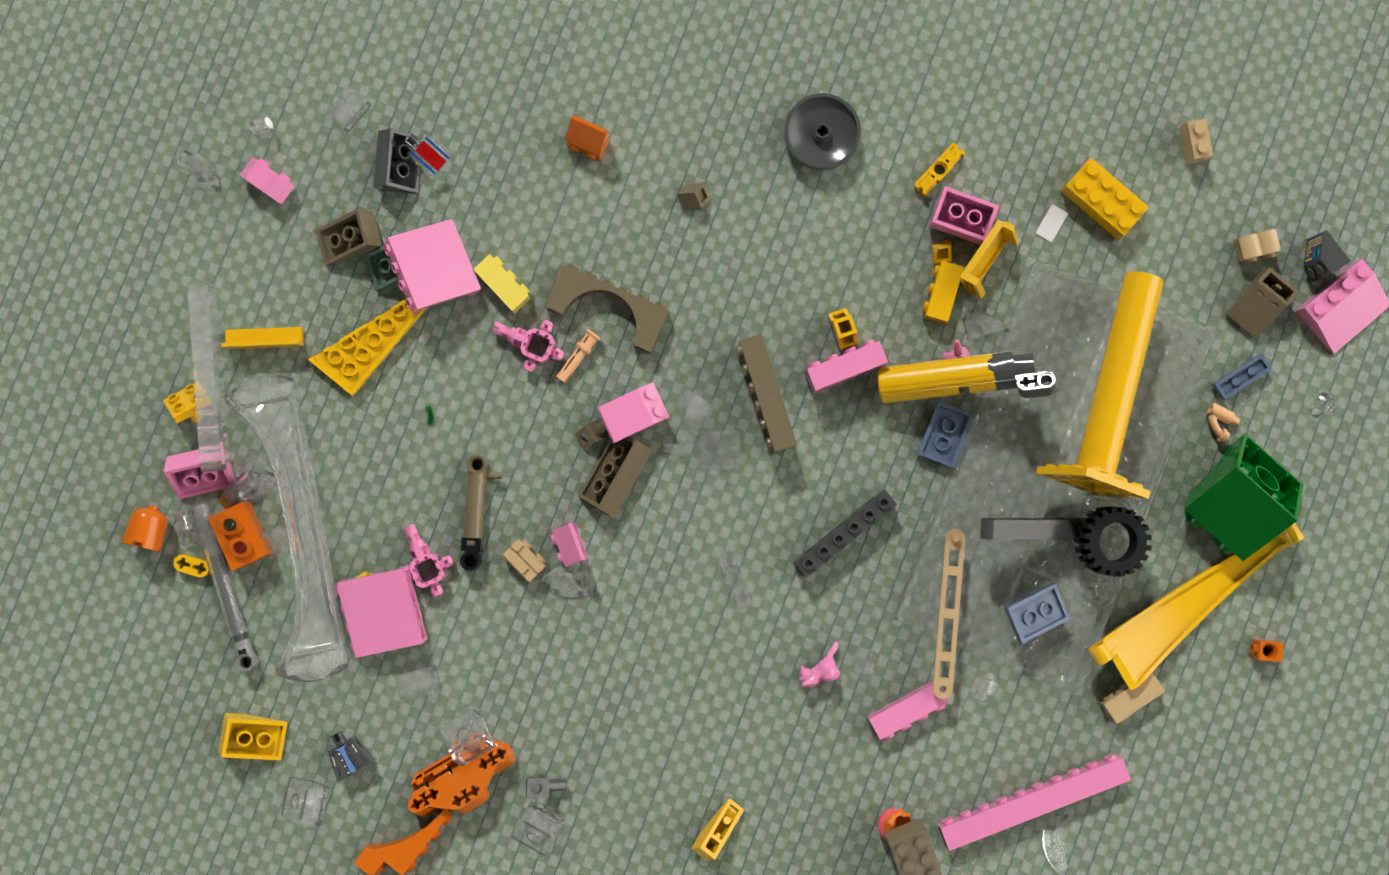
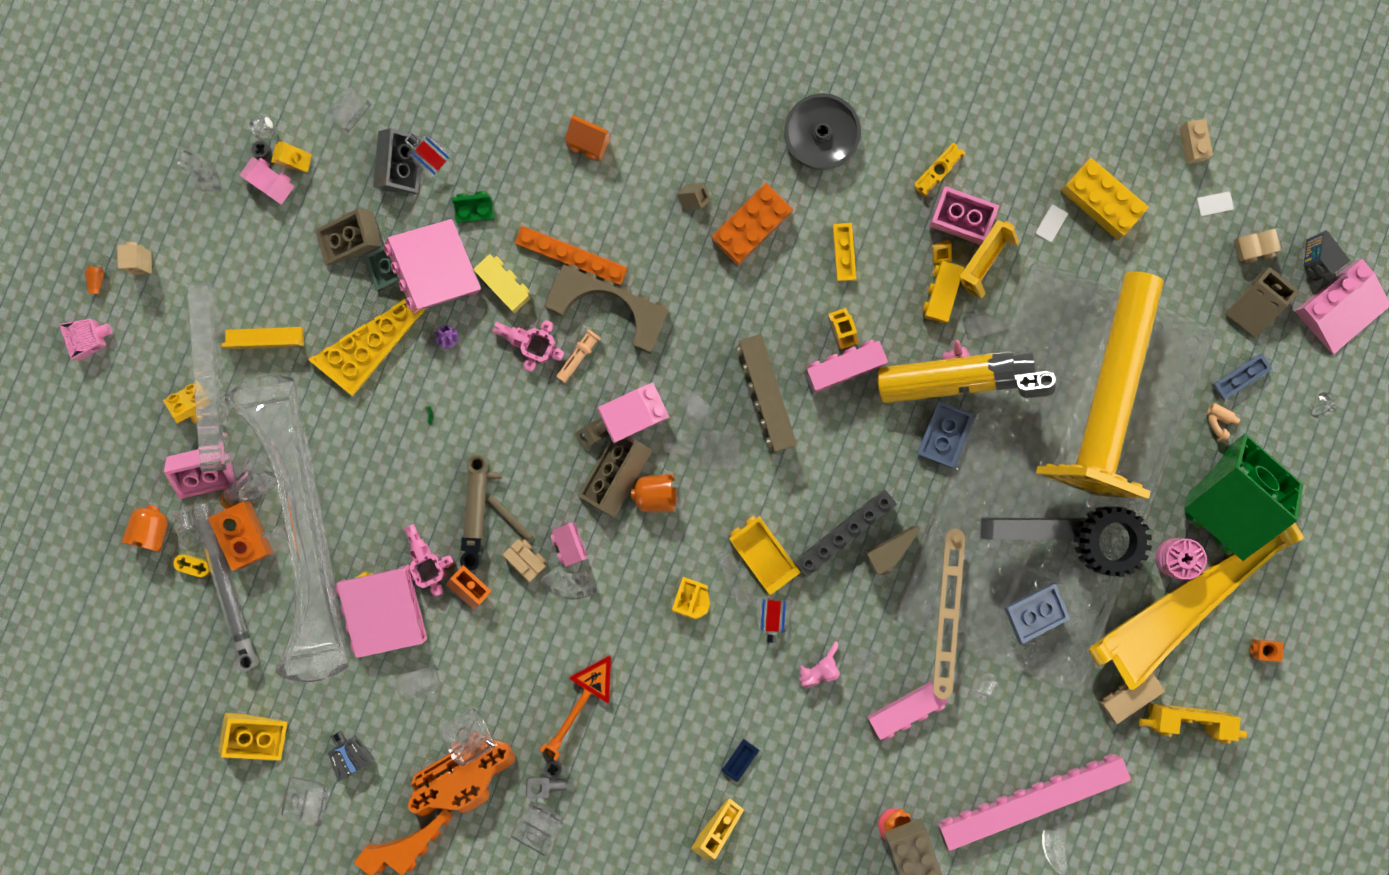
none -> bright pink torso [59,319,112,361]
none -> orange cone [84,266,105,294]
none -> tan brick [117,242,152,275]
none -> dark grey bush [251,140,271,160]
none -> yellow brick [271,141,312,173]
none -> medium lavender gear [434,325,459,349]
none -> orange brick [446,565,492,610]
none -> green bracket [452,191,495,224]
none -> dark tan bar [487,495,533,541]
none -> orange plate [515,226,628,286]
none -> piece [539,656,611,761]
none -> dark grey bush [544,759,562,778]
none -> orange cylinder [631,474,677,512]
none -> yellow slope [671,577,710,620]
none -> orange brick [712,183,793,267]
none -> dark blue tile [721,738,760,782]
none -> yellow panel [728,515,801,595]
none -> torso [755,598,793,643]
none -> yellow plate [832,223,856,282]
none -> dark tan slope [863,526,921,576]
none -> yellow brick [1139,703,1247,744]
none -> bright pink wheel [1155,538,1207,579]
none -> white sticker [1197,191,1234,216]

